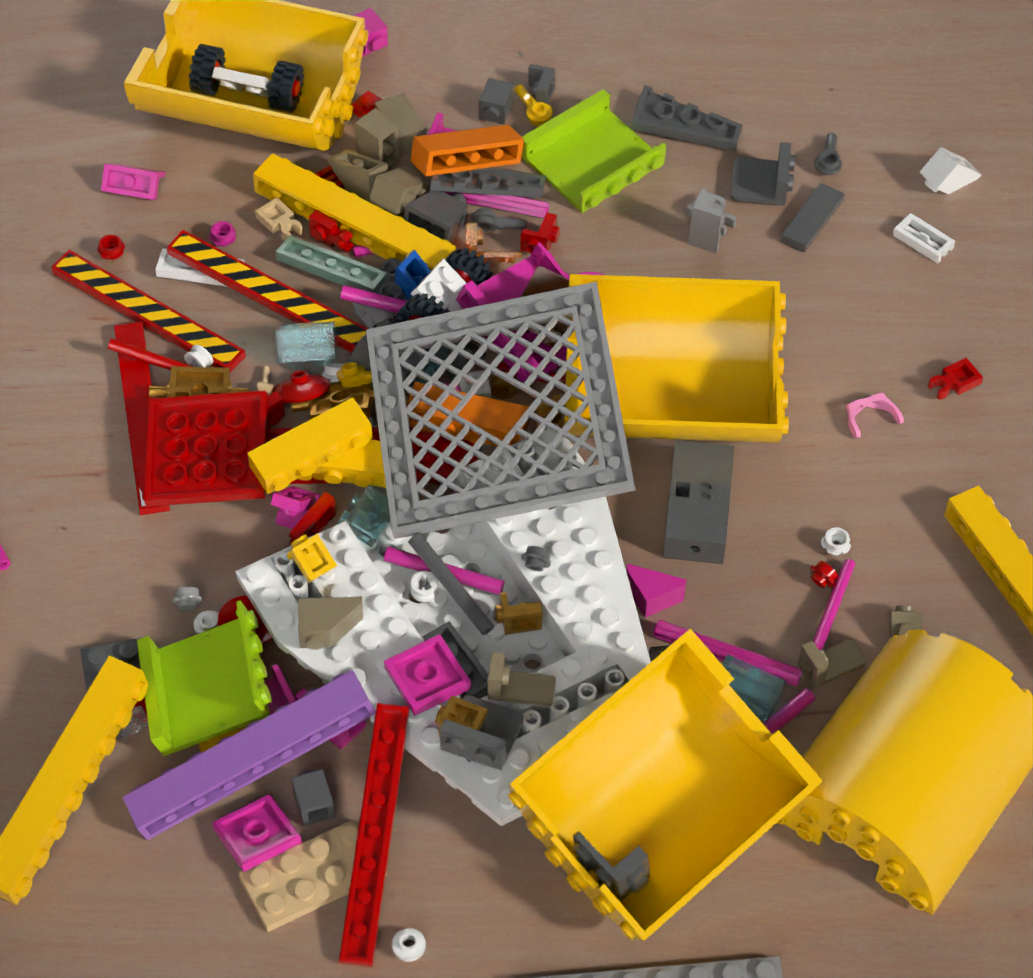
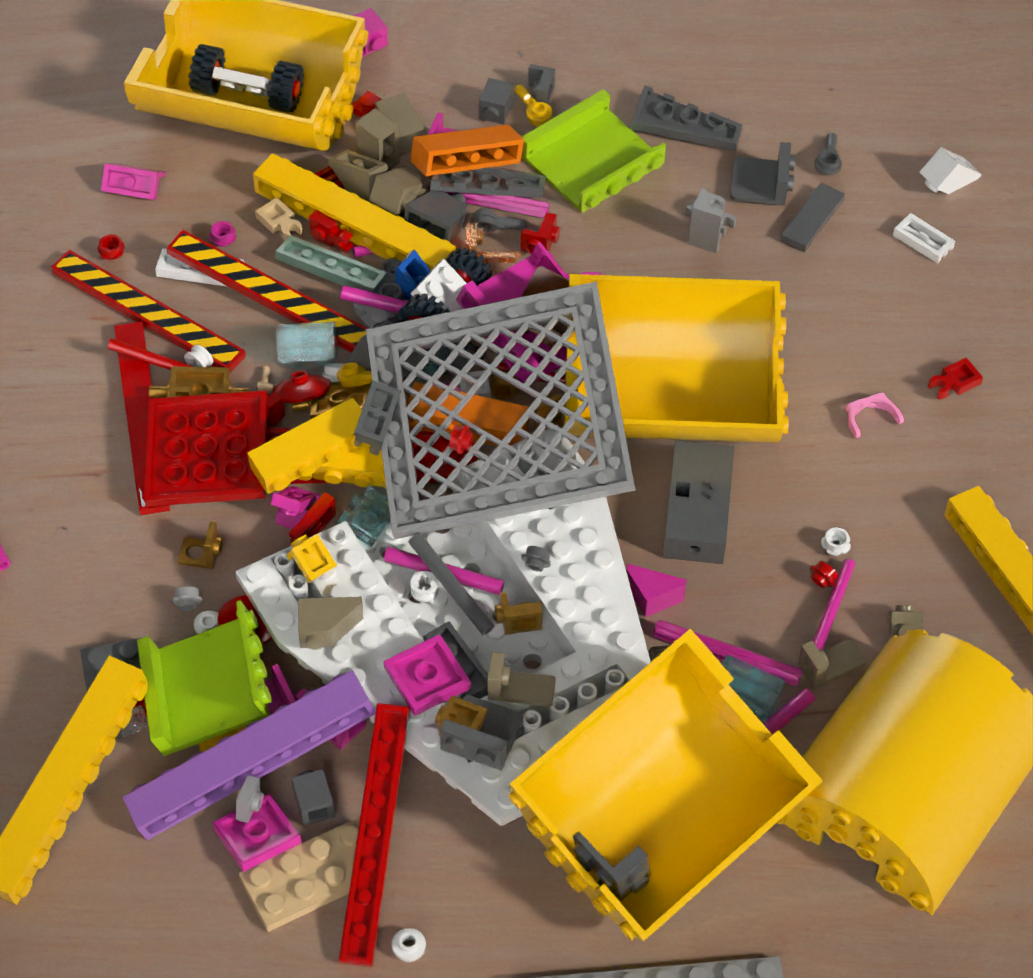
none -> pearl gold bracket [178,521,223,569]
none -> light grey plate [236,775,264,823]
none -> dark grey hinge [353,381,401,456]
none -> red plate [449,425,474,454]

